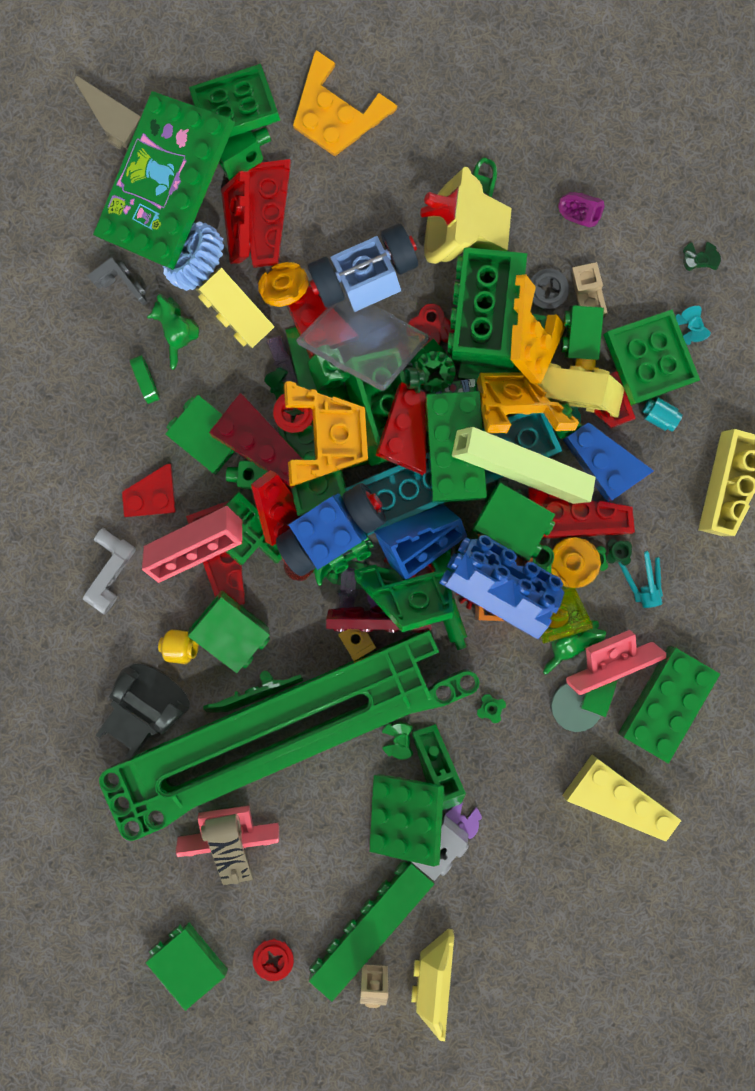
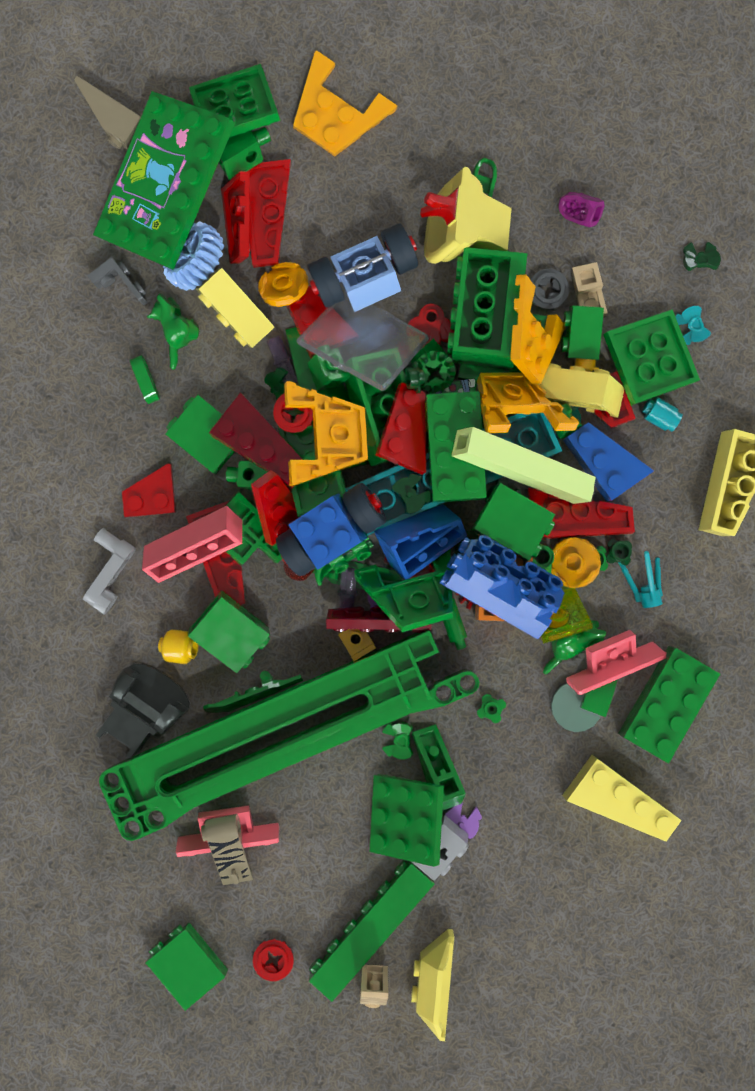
none -> dark green piece [392,473,431,514]

